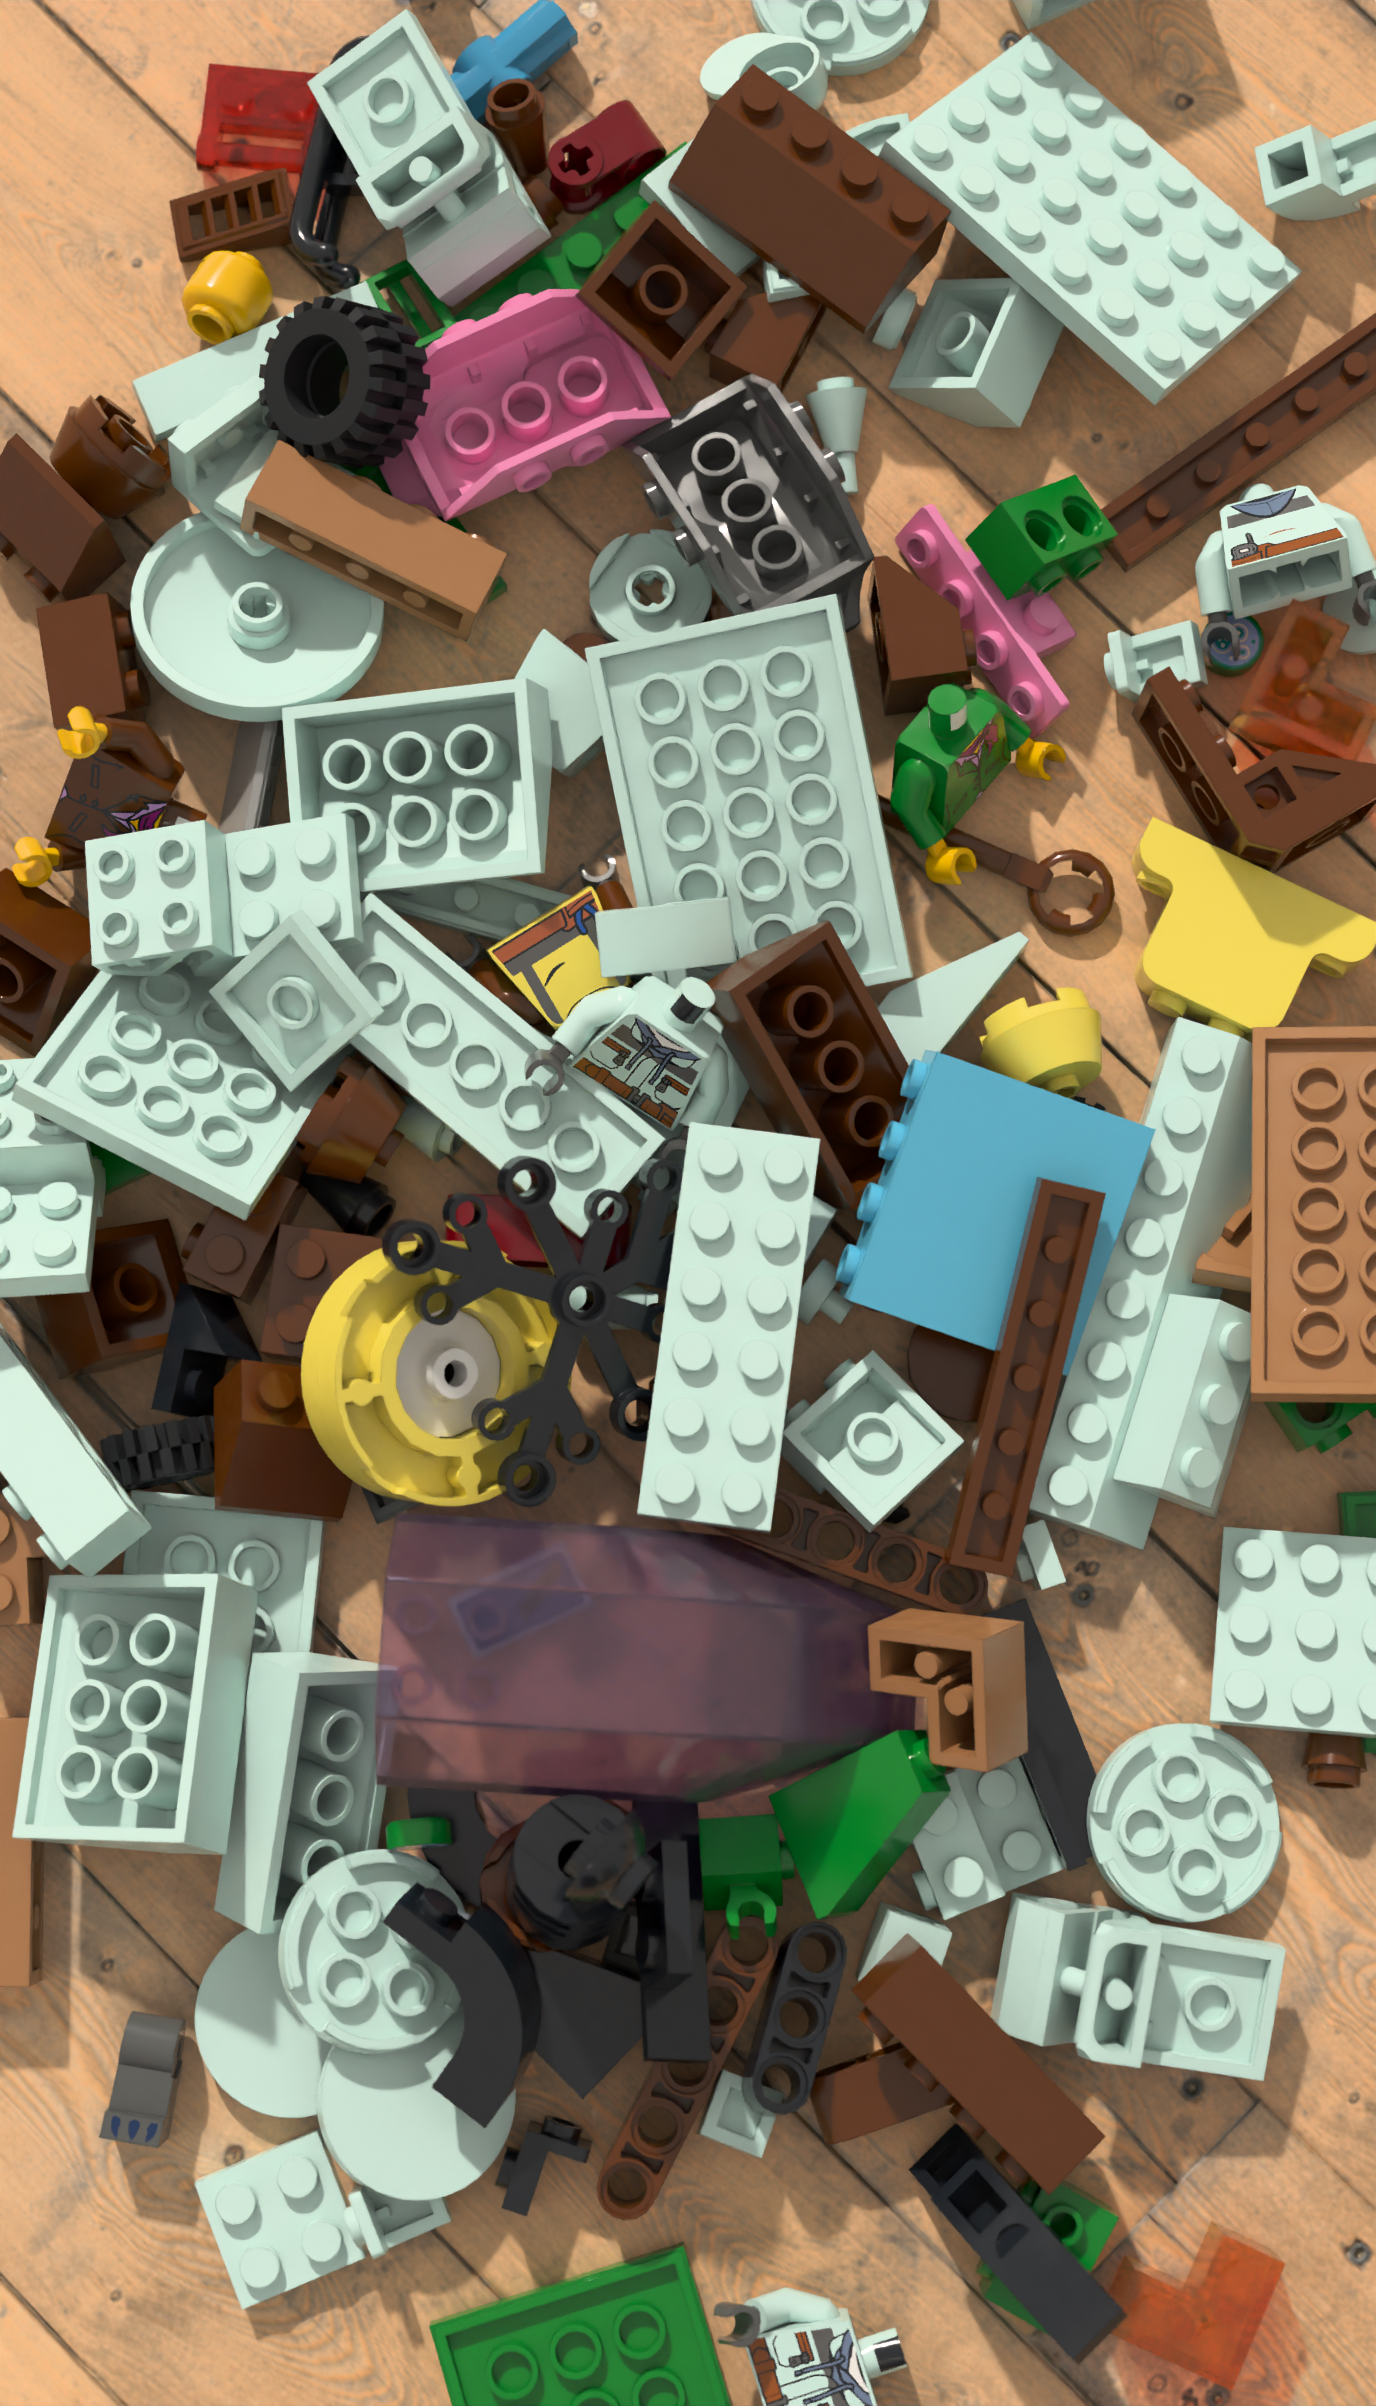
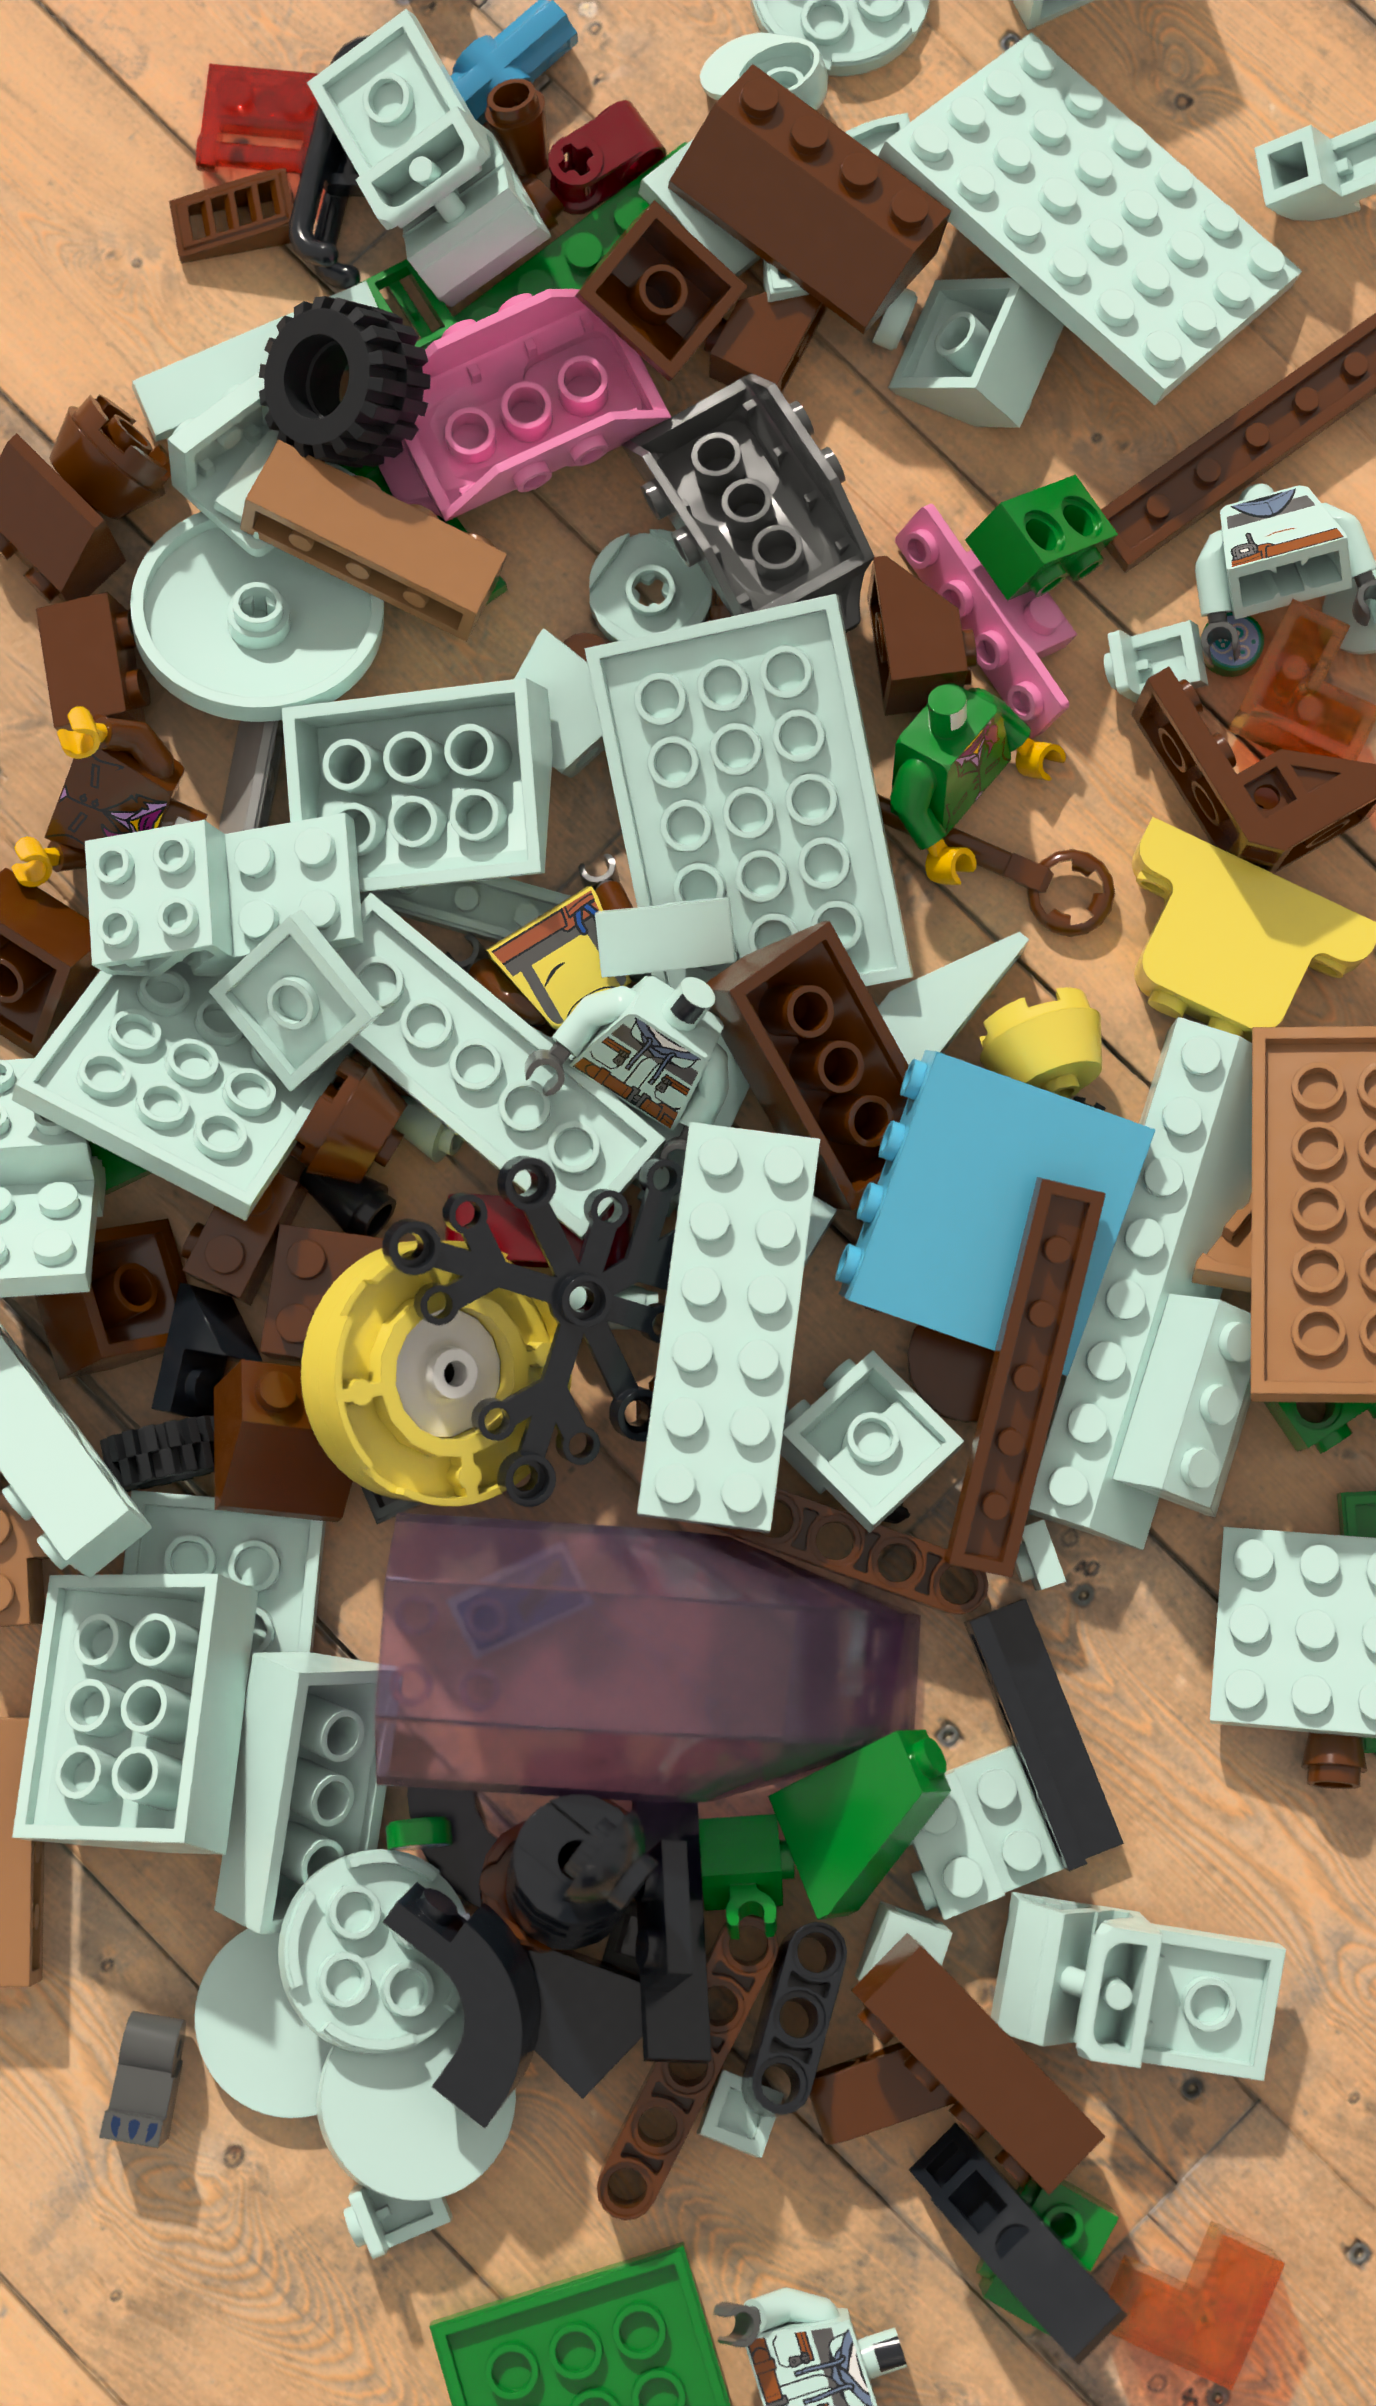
yellow head [181,251,274,345] -> none
light aqua plate [194,2128,368,2310] -> none
black bracket [495,2115,592,2216] -> none
light aqua tile [798,1258,855,1325] -> none
light aqua cone [806,377,867,496] -> none
medium nougat brick [868,1608,1028,1772] -> none
light aqua tile [1086,1723,1282,1923] -> none

